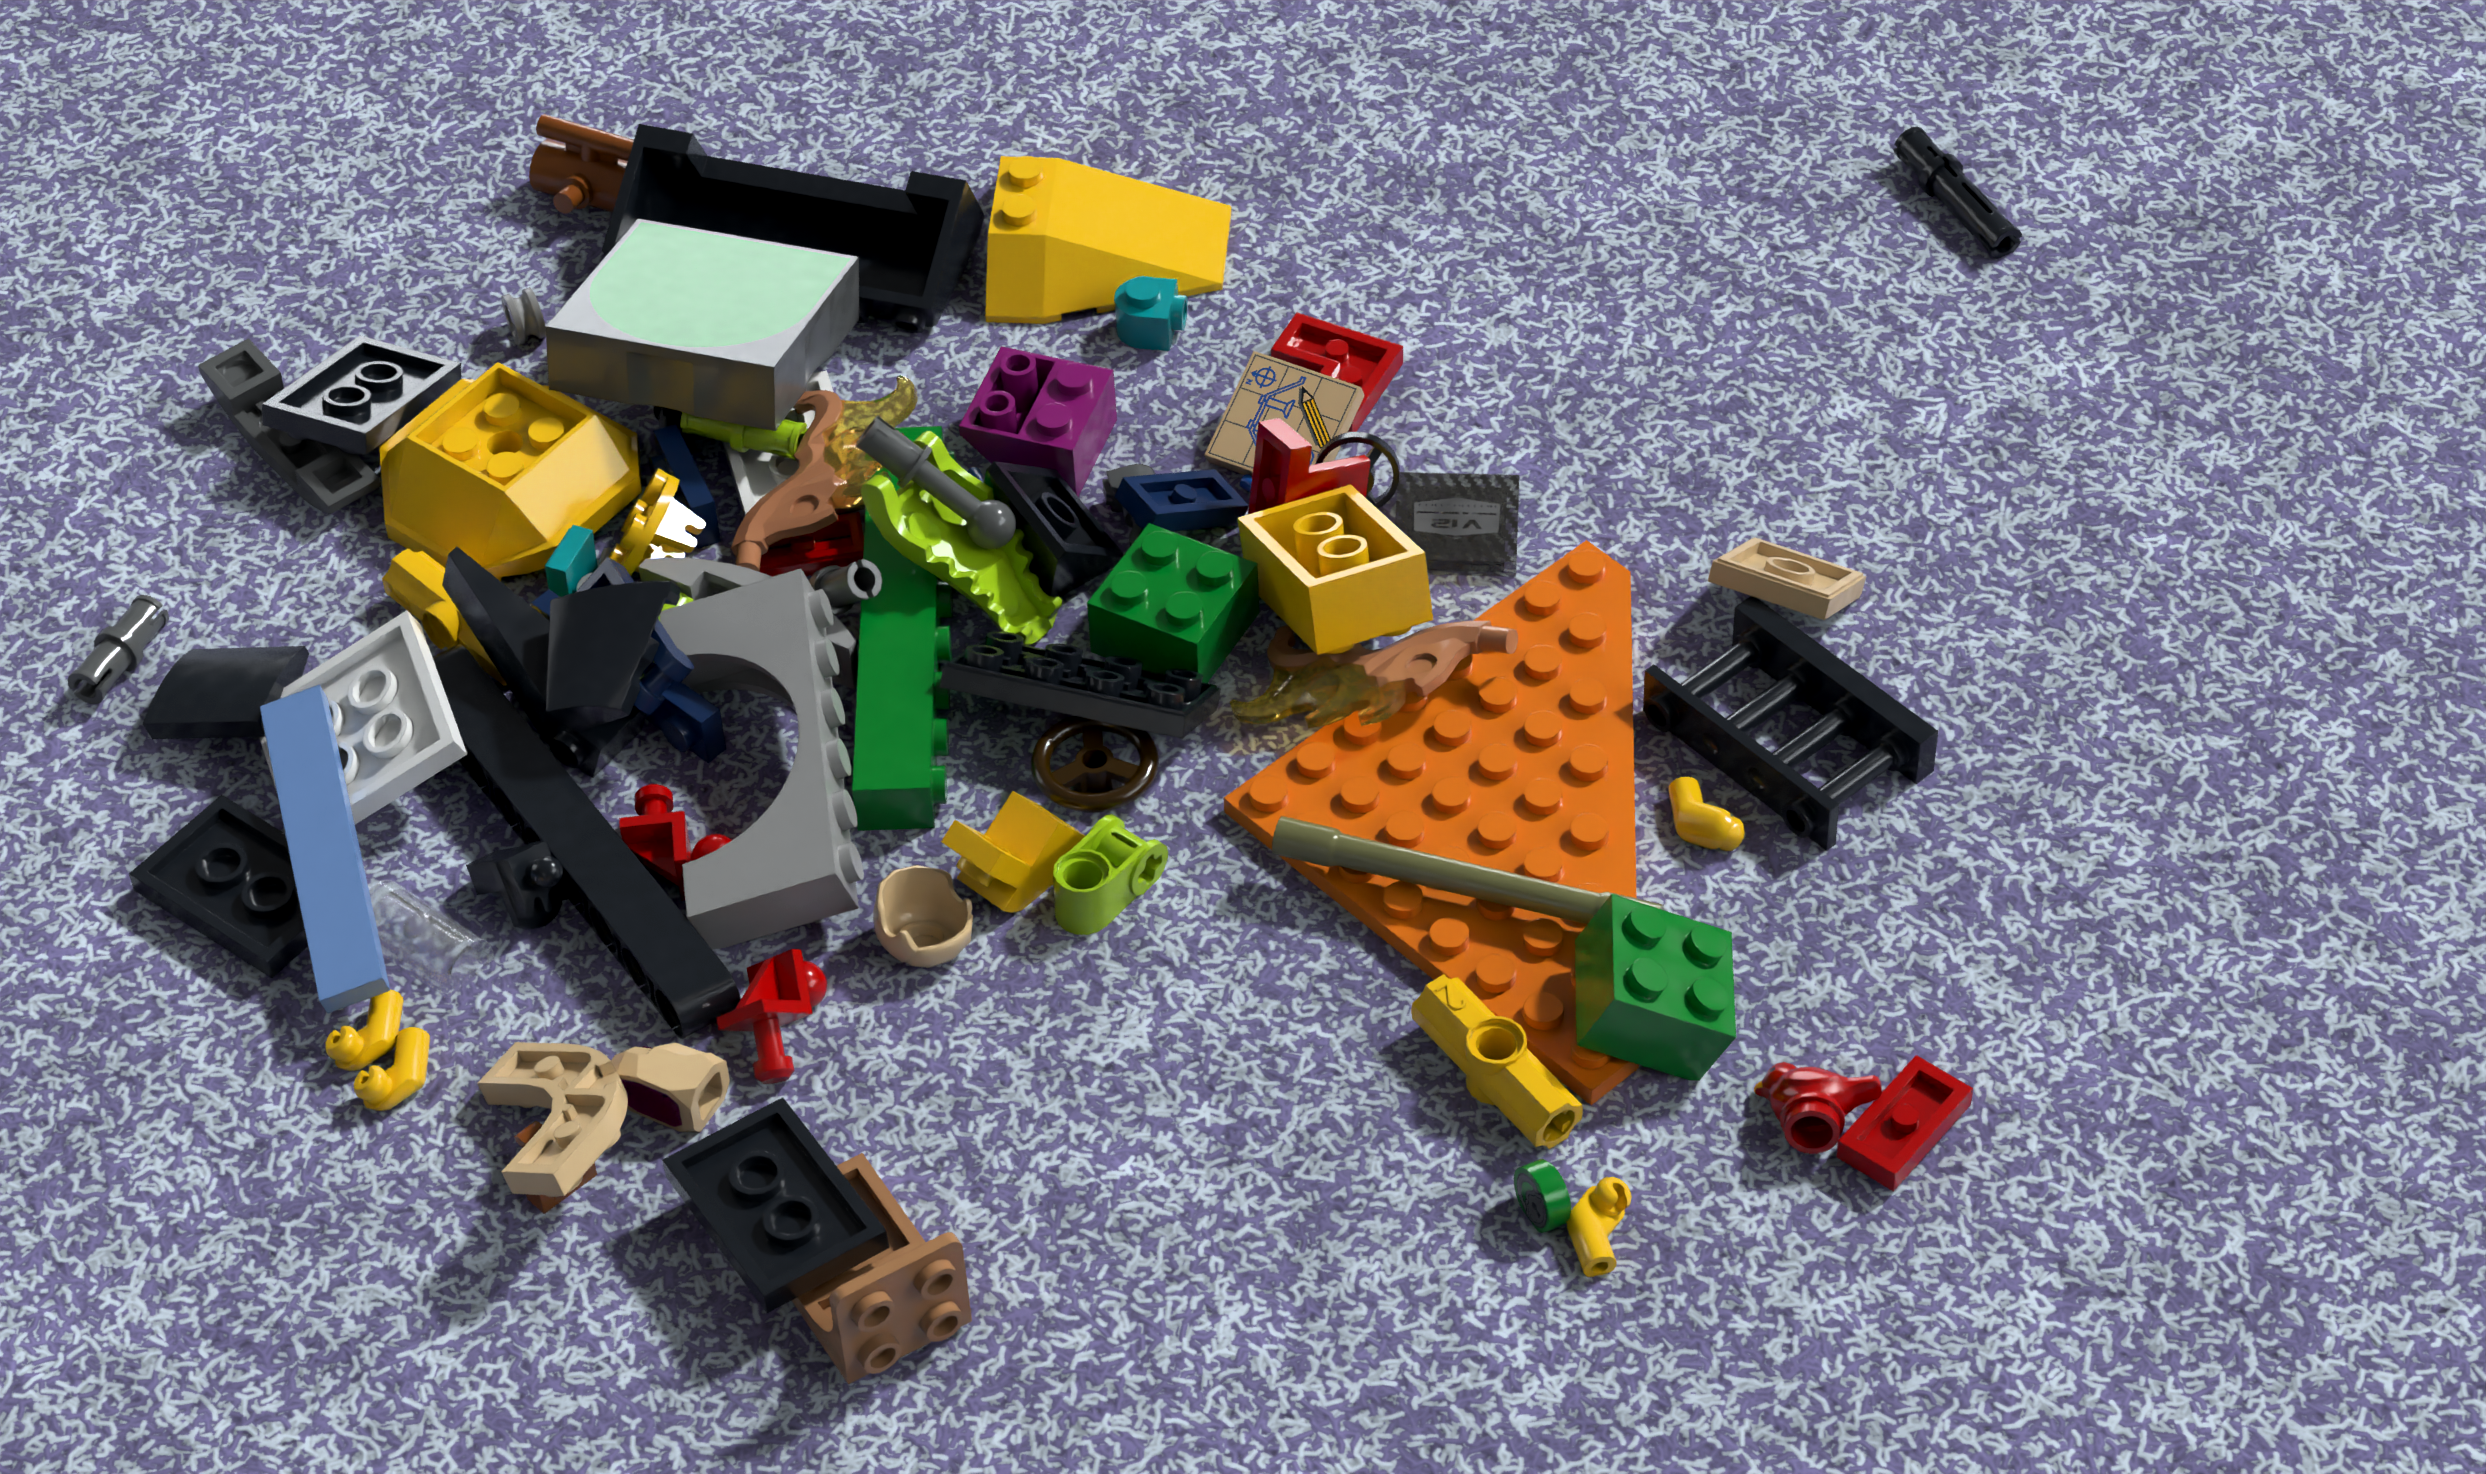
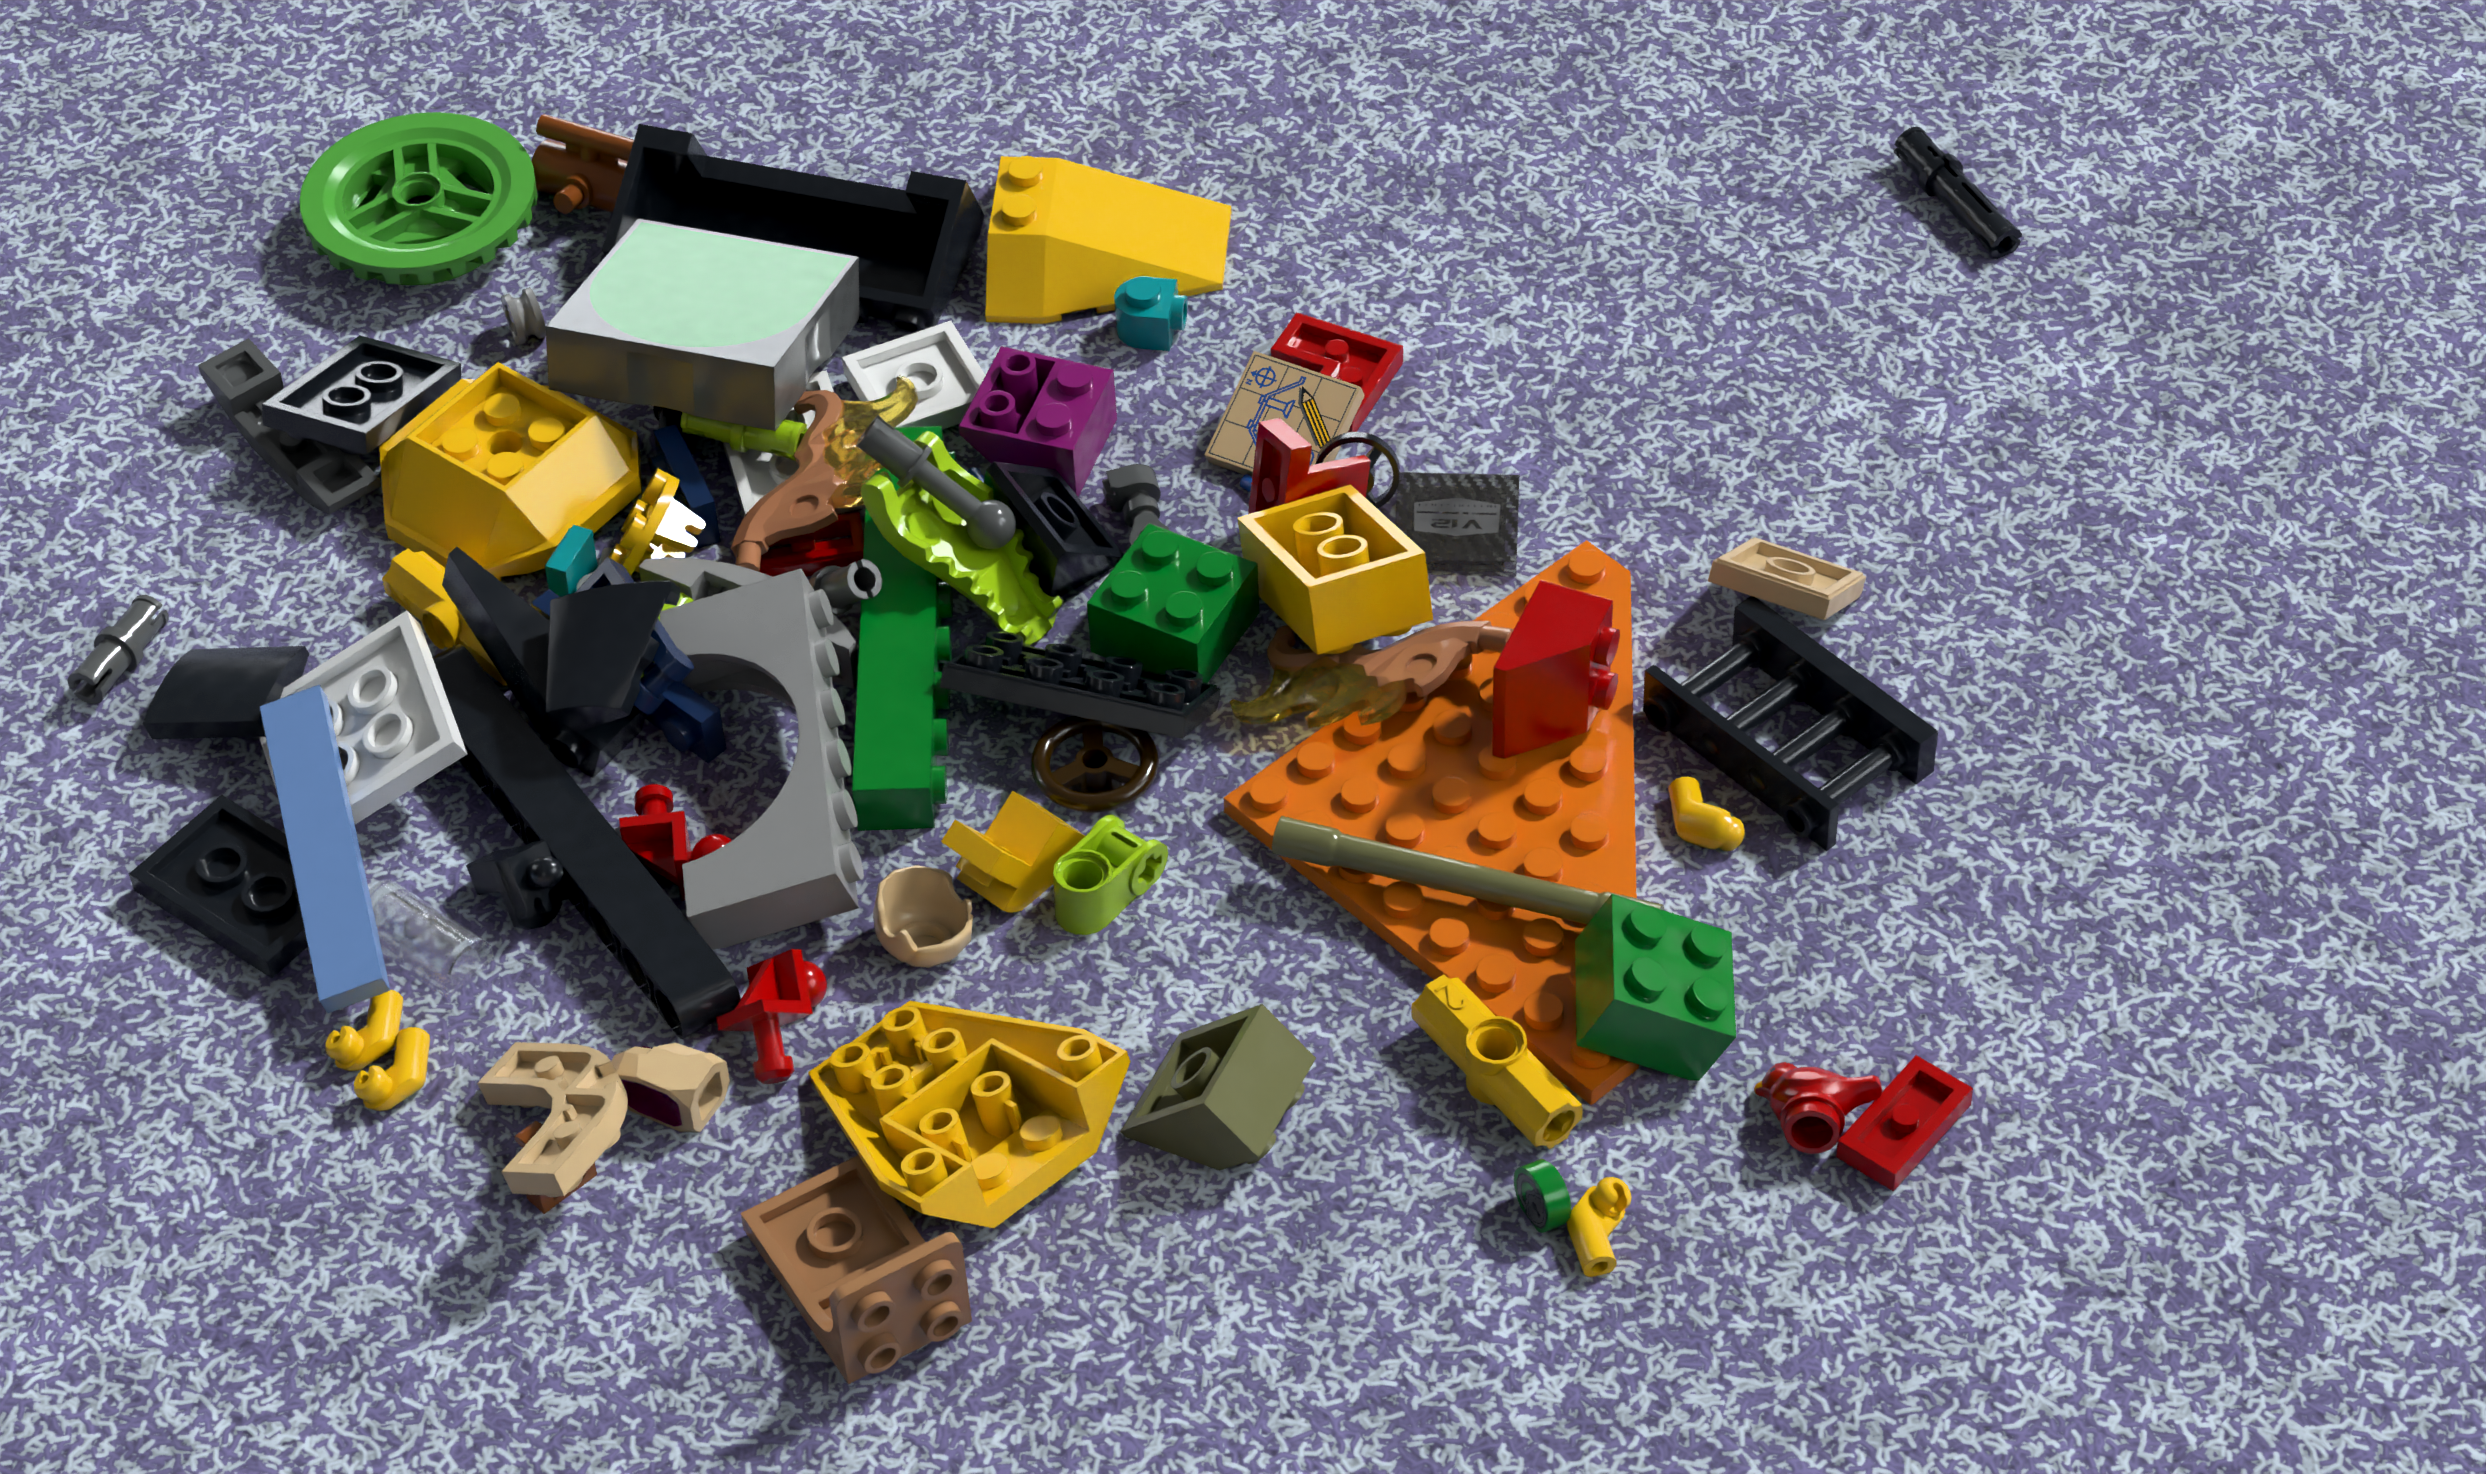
black plate [662,1097,889,1313] -> none
dark blue plate [1114,469,1249,532] -> none
none -> bright green gear [299,112,538,286]
none -> yellow wedge [808,1001,1130,1228]
none -> white plate [842,321,986,430]
none -> olive slope [1120,1004,1316,1171]
none -> red slope [1492,580,1620,759]

